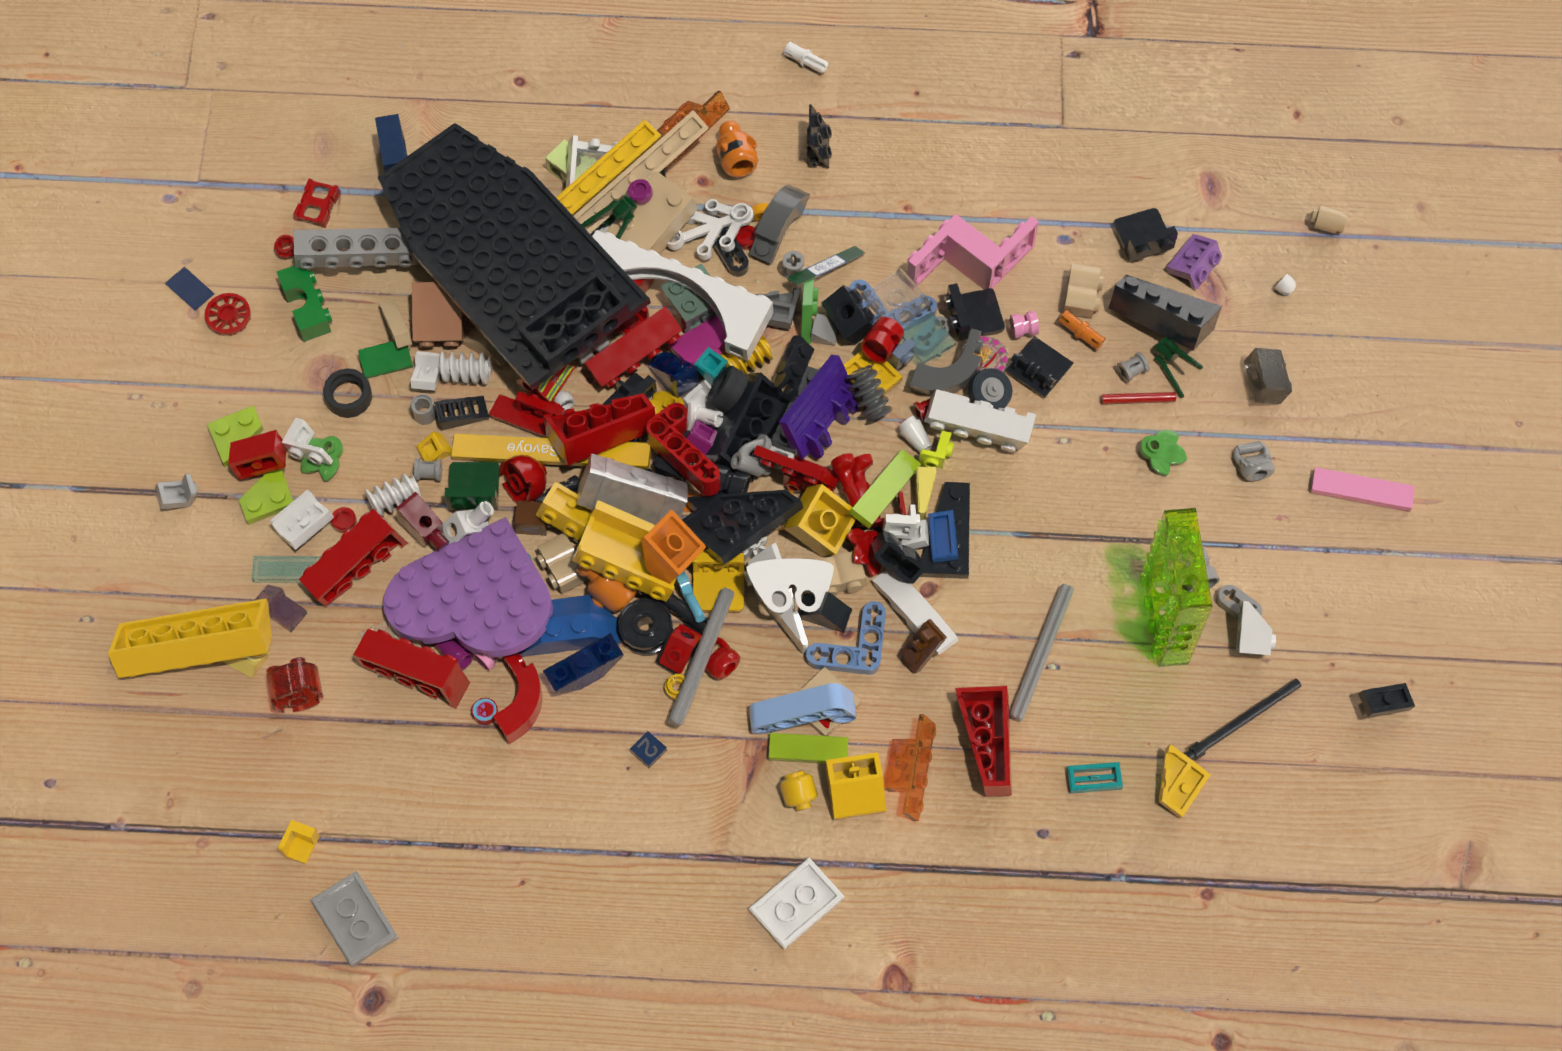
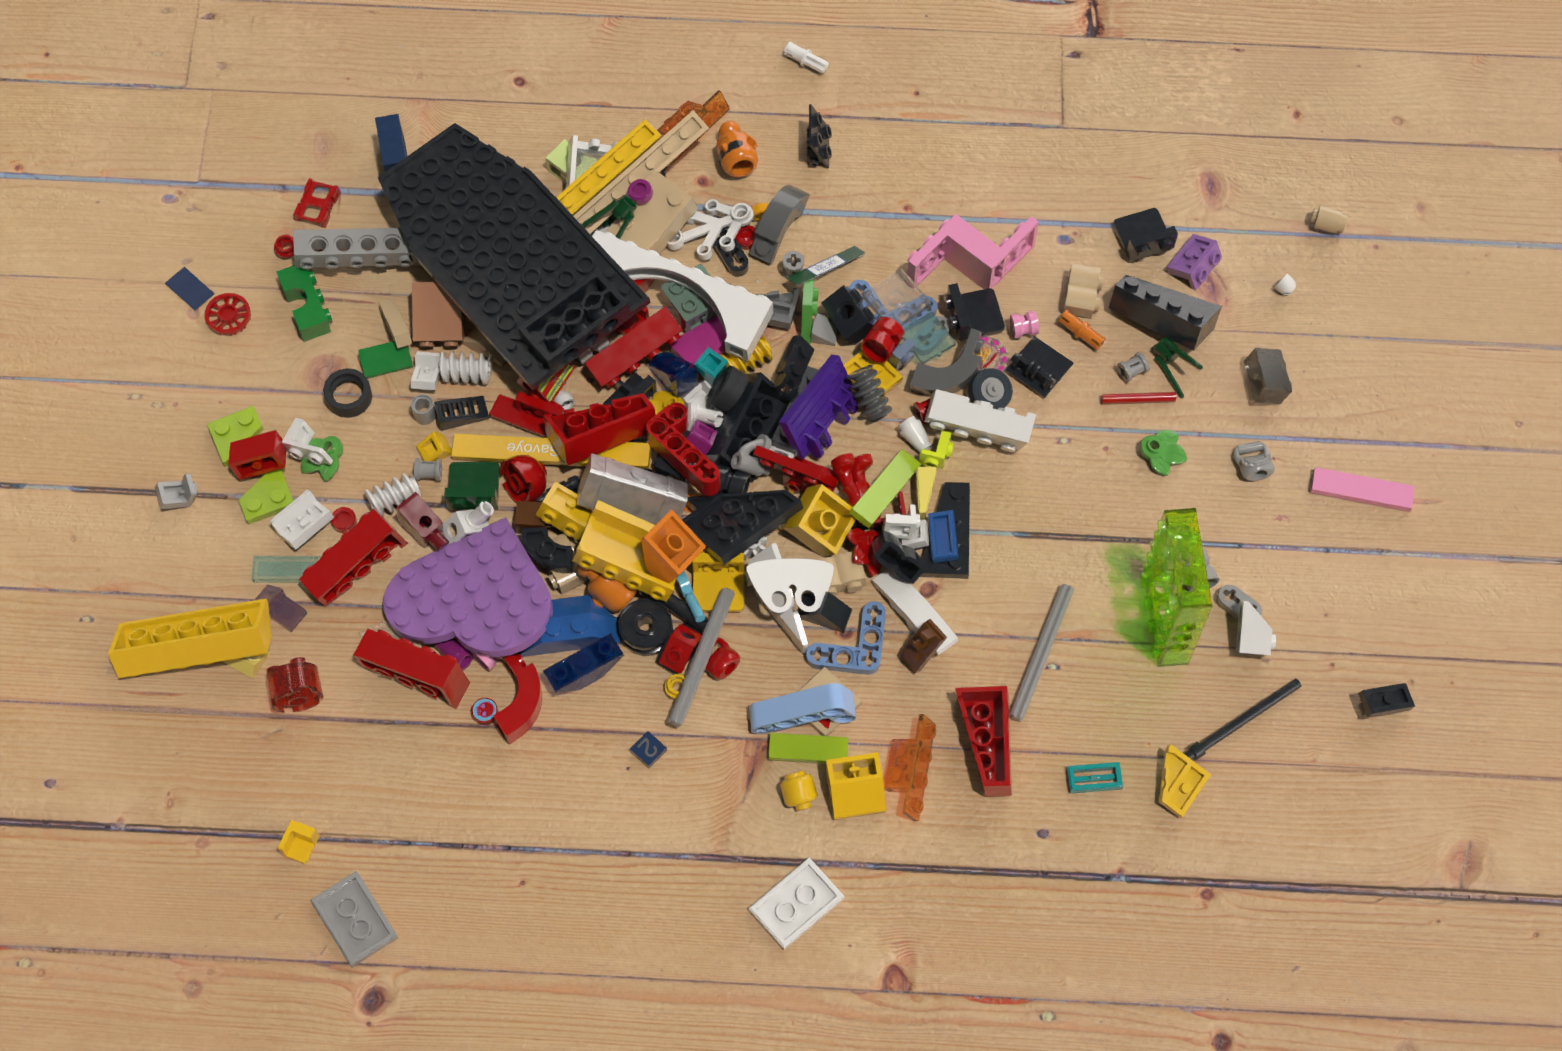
none -> black tile [521,527,573,573]

